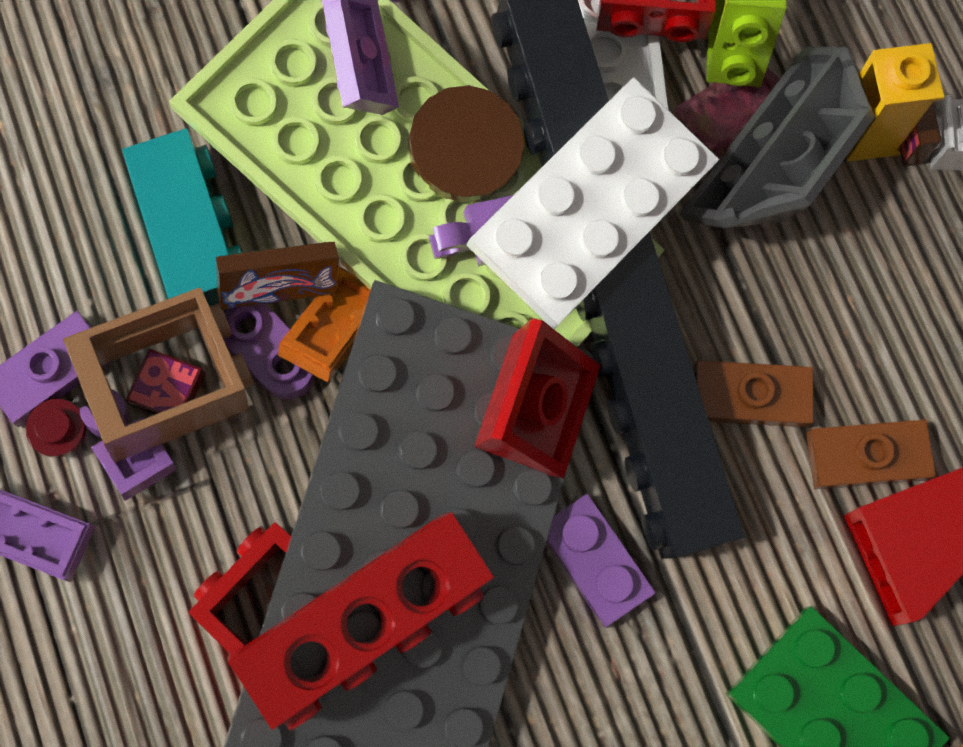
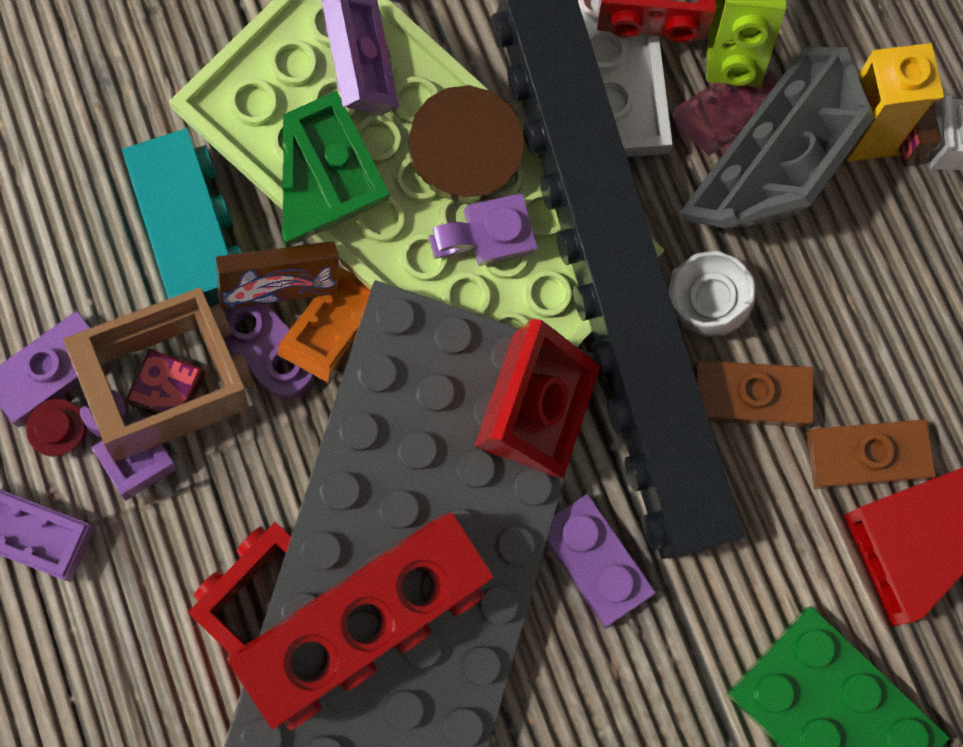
white plate [467,77,719,329] -> none
none -> green wing [282,90,390,247]
none -> white hair [668,250,755,337]

